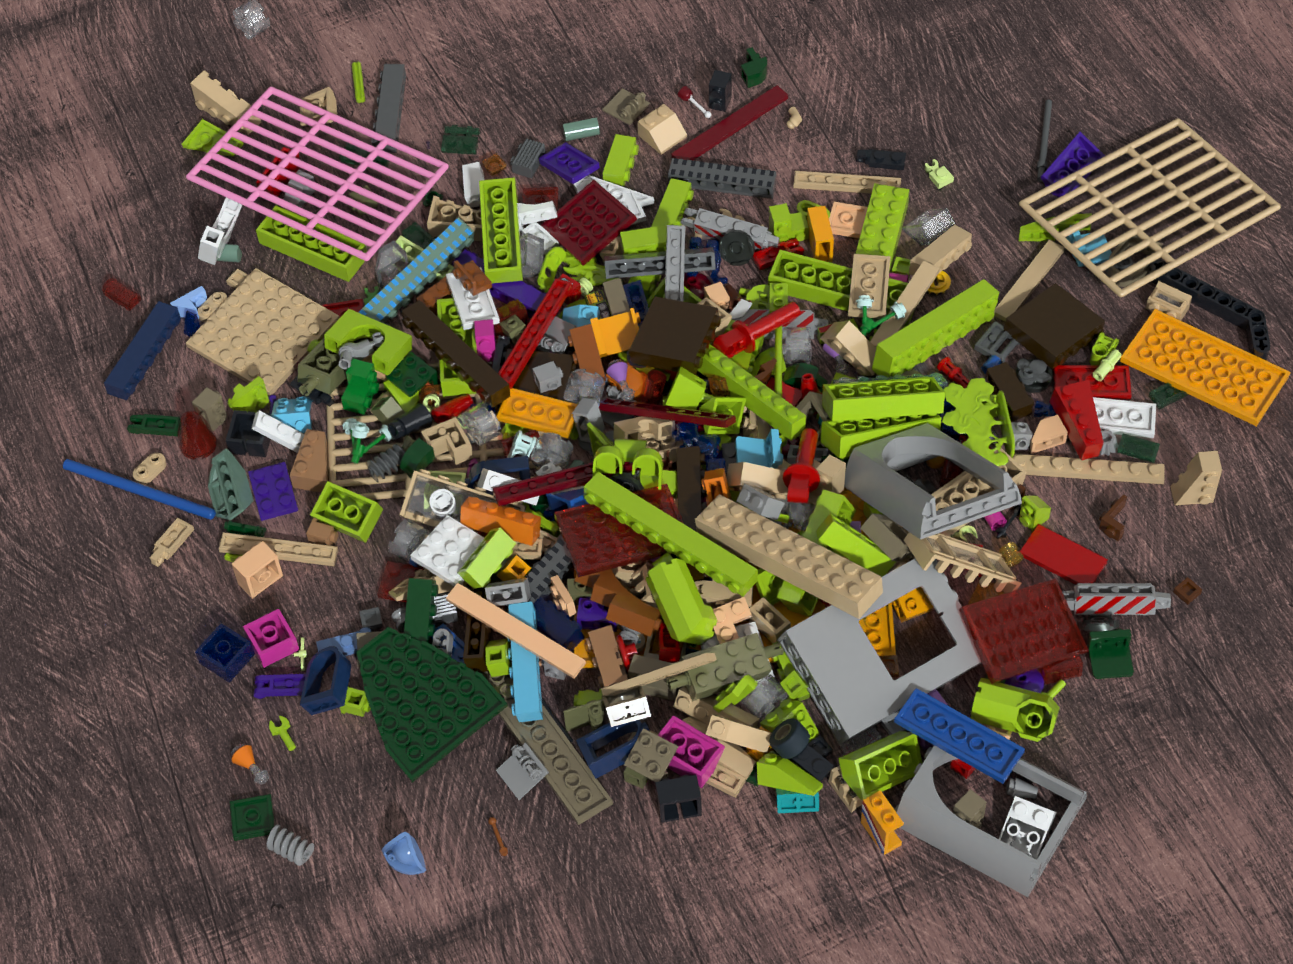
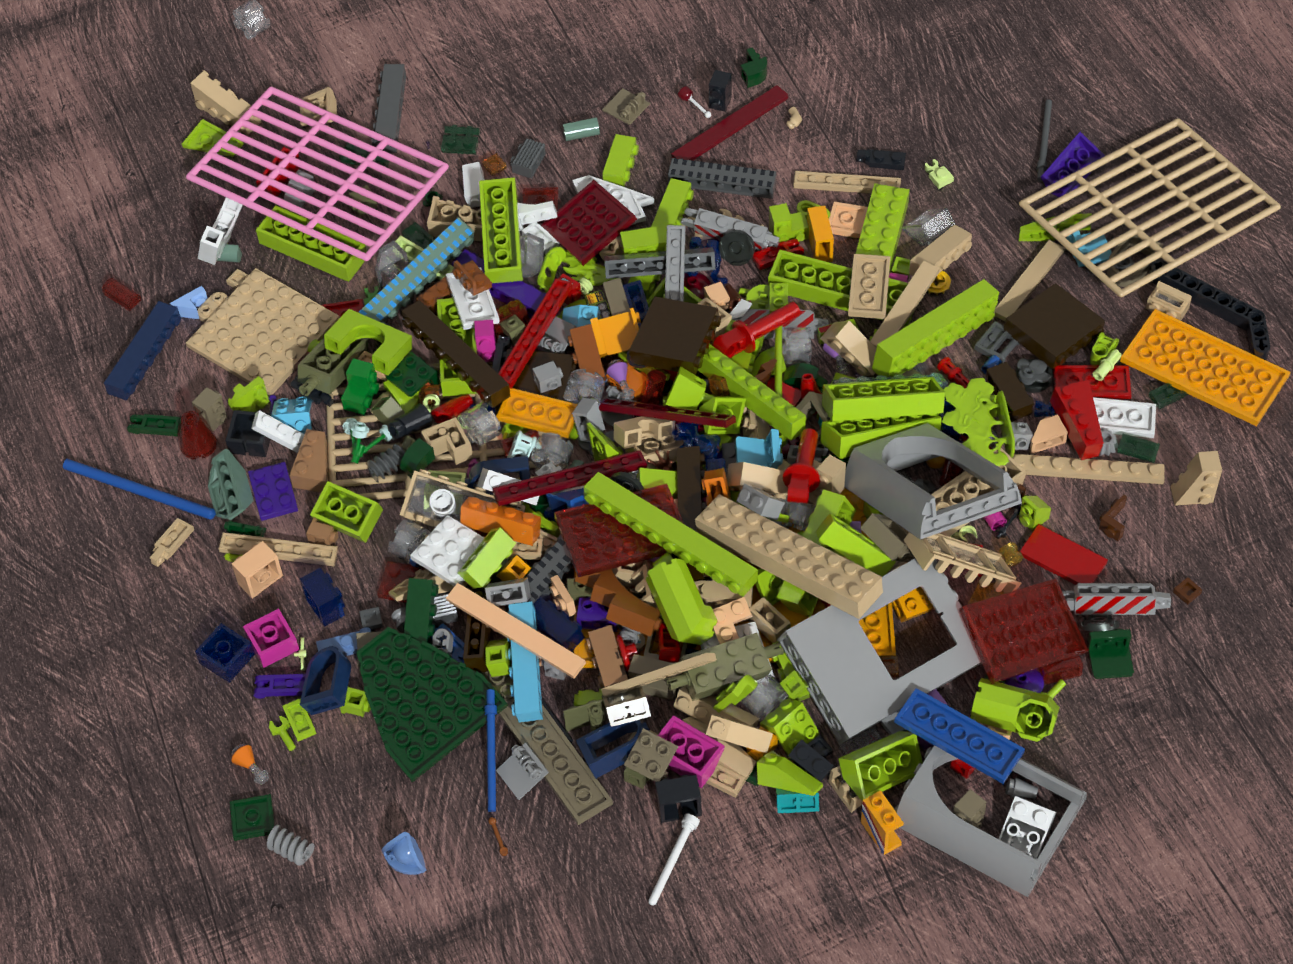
tan plate [133,453,167,485] -> none
clear blue piece [184,311,200,337] -> none
light grey arm [338,332,384,369] -> none
lime axle [352,62,365,103] -> none
dark purple plate [539,142,600,184] -> none
lime piece [593,439,663,490] -> none
tan slope [638,104,687,155] -> none
black wheel [769,718,810,759] -> none
plant [855,295,907,337] -> none
none -> lime plate [282,698,317,742]
none -> clear blue brick [300,568,345,627]
none -> blue bar [485,689,497,812]
none -> white piece [648,814,700,905]

